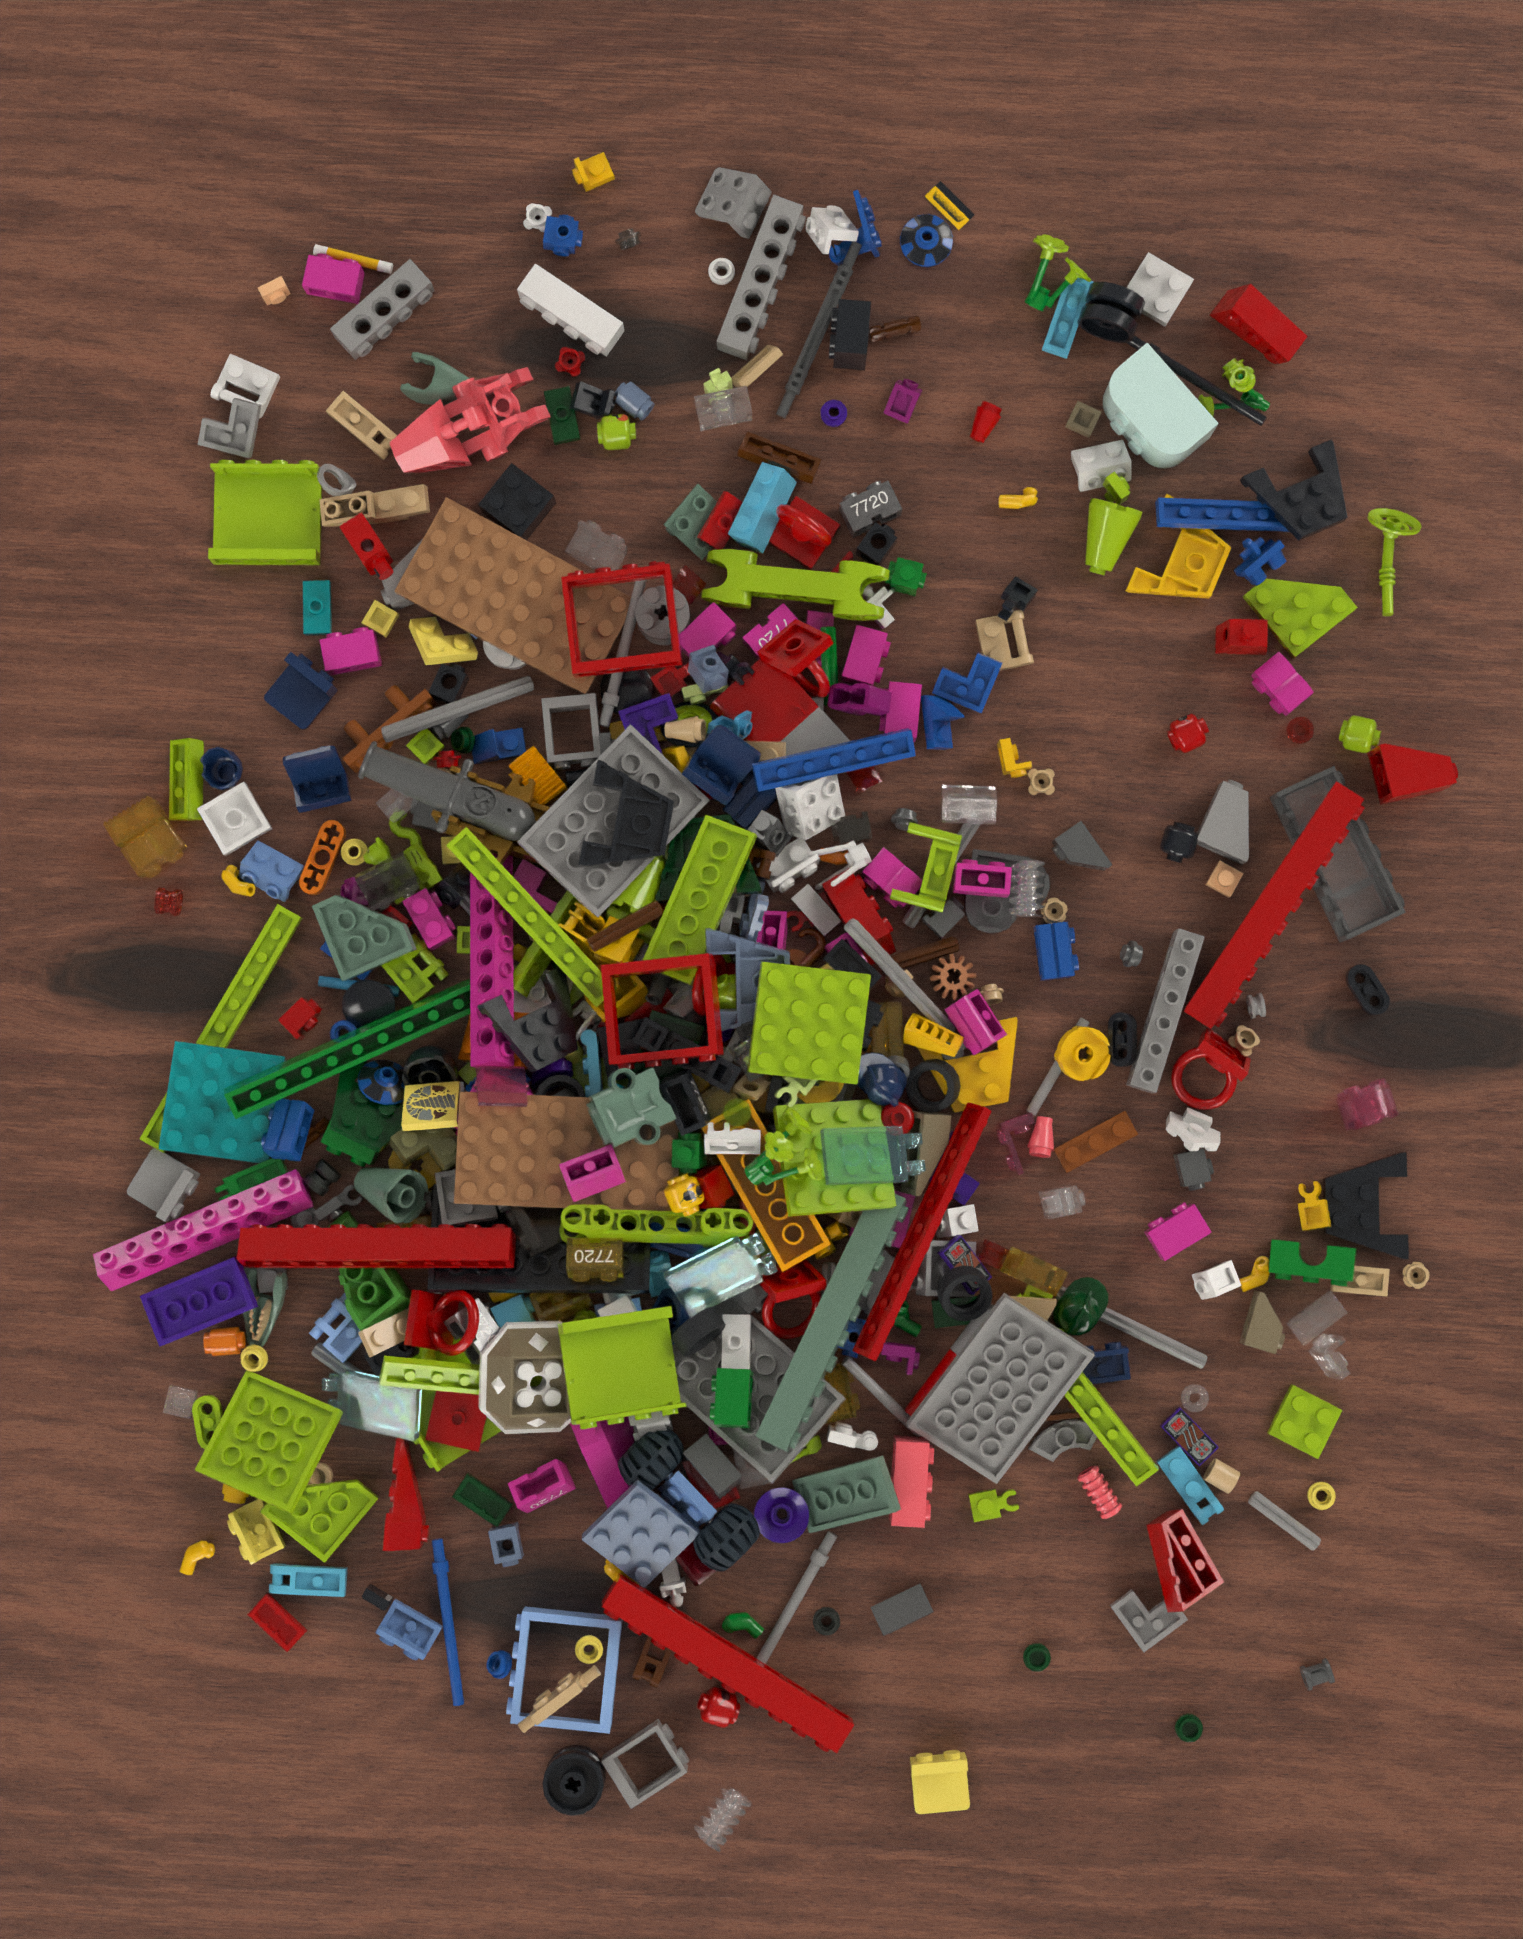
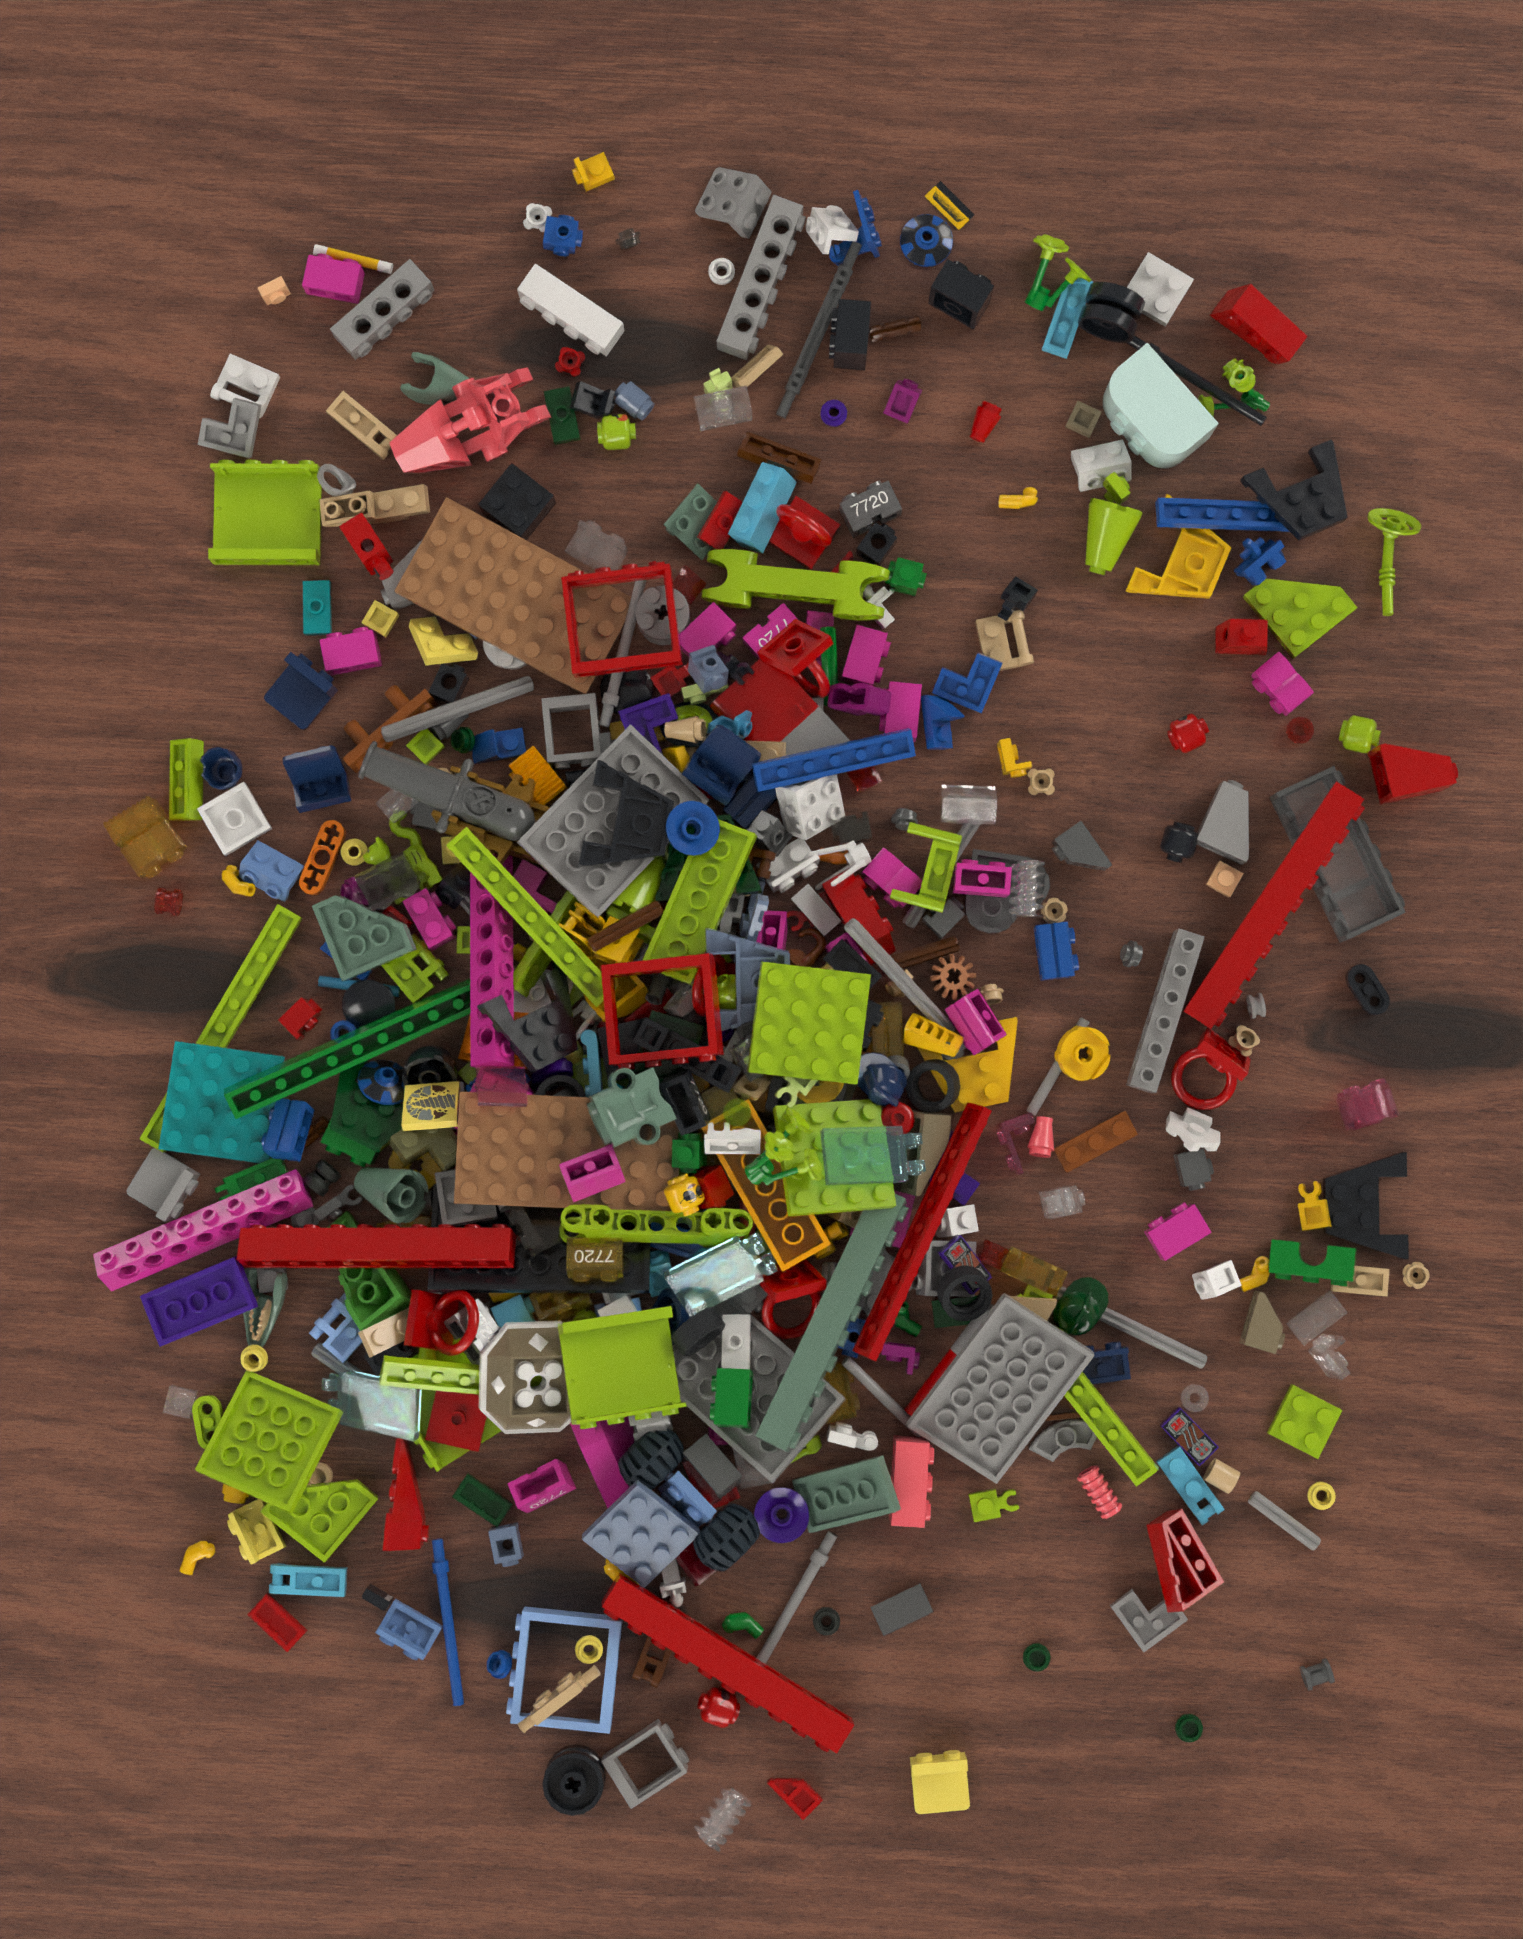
orange brick [203,1327,246,1356] -> none
red plate [433,750,461,768] -> none
black plate [1108,1012,1137,1067] -> none
none -> blue dish [666,801,720,856]
none -> red tile [767,1778,823,1820]
none -> black brick [928,259,994,330]

